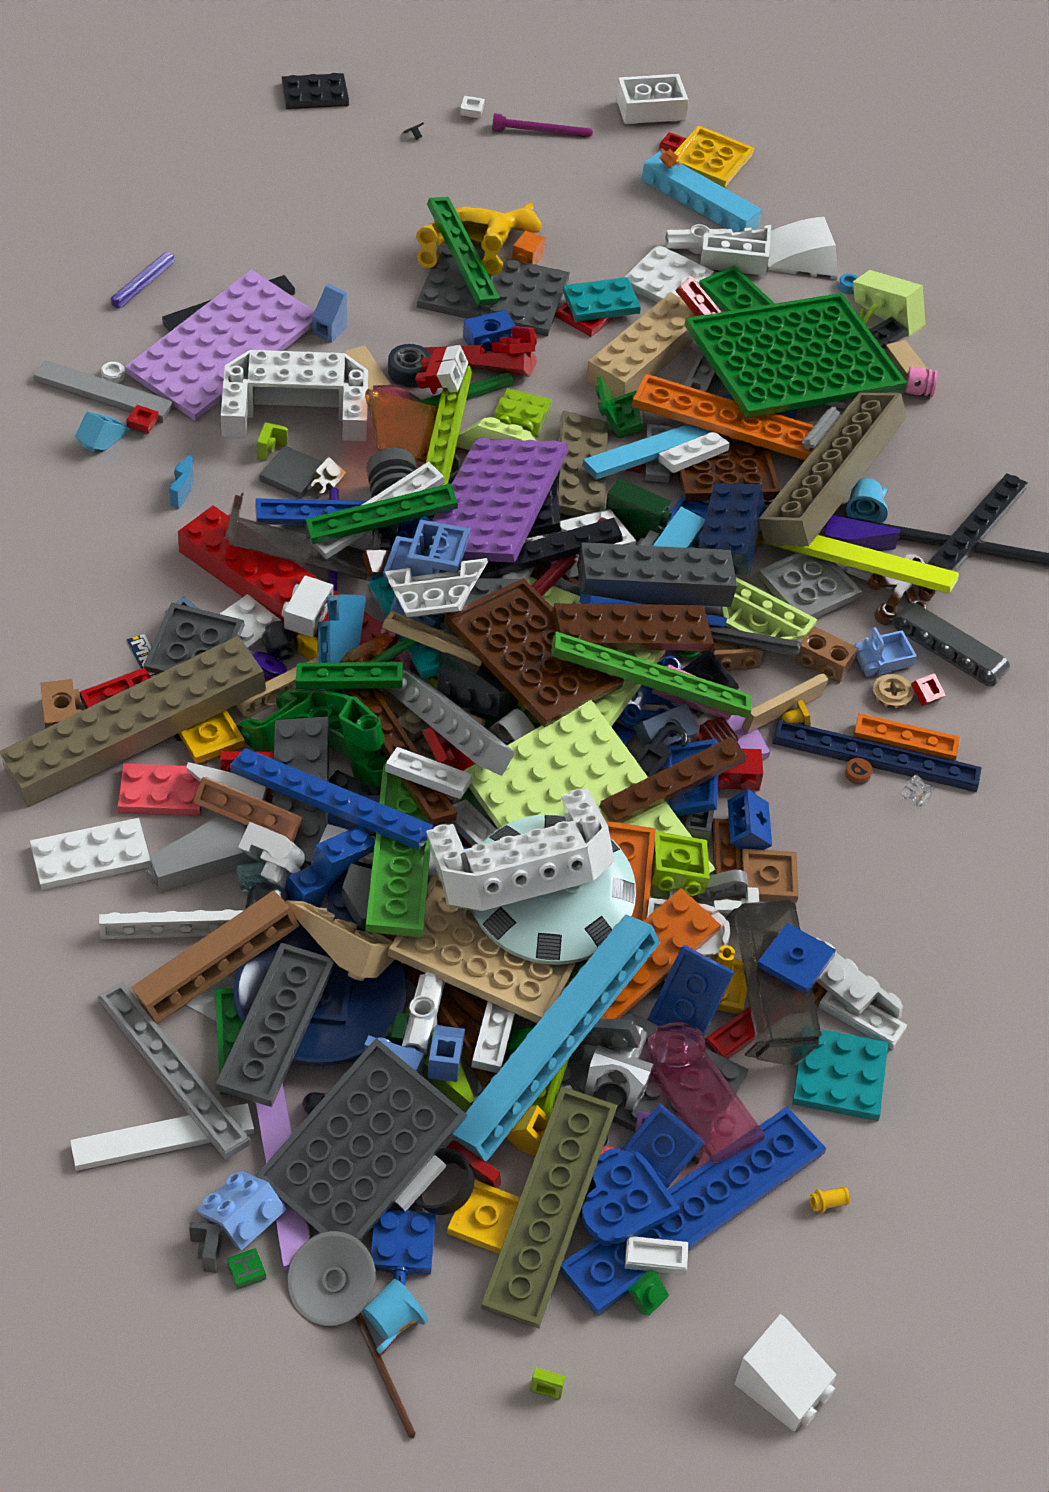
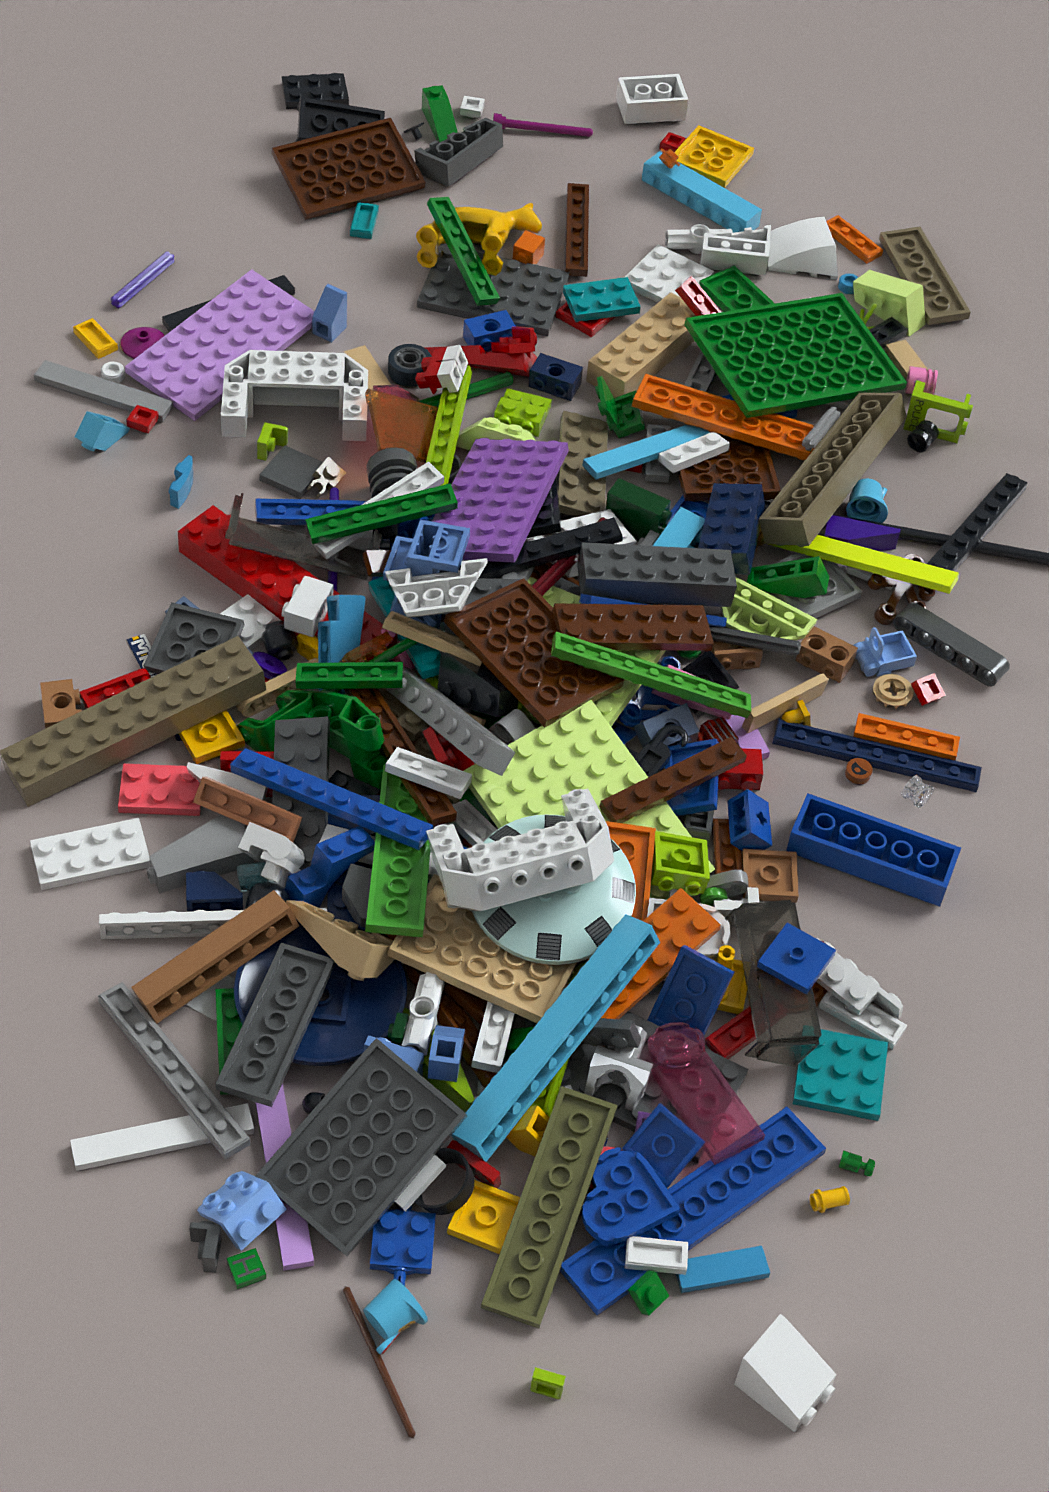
light grey hat [287,1231,376,1326] -> none
none -> yellow tile [73,318,118,359]
none -> magenta dish [121,327,165,359]
none -> dark blue slope [186,871,243,912]
none -> reddish brown plate [271,118,426,220]
none -> black plate [295,97,385,142]
none -> teal tile [350,202,379,239]
none -> dark grey wedge [414,118,503,187]
none -> green slope [422,85,458,143]
none -> dark blue brick [528,353,583,401]
none -> reddish brown plate [565,183,589,277]
none -> dark azure tile [676,1246,770,1293]
none -> bright green tile [700,887,728,906]
none -> green slope [747,556,829,598]
none -> blue brick [786,793,961,907]
none -> orange tile [826,215,883,264]
none -> green piece [839,1150,875,1177]
none -> dark tan plate [879,226,971,325]
none -> lime window [903,380,973,443]
none -> black wheel [907,420,939,452]

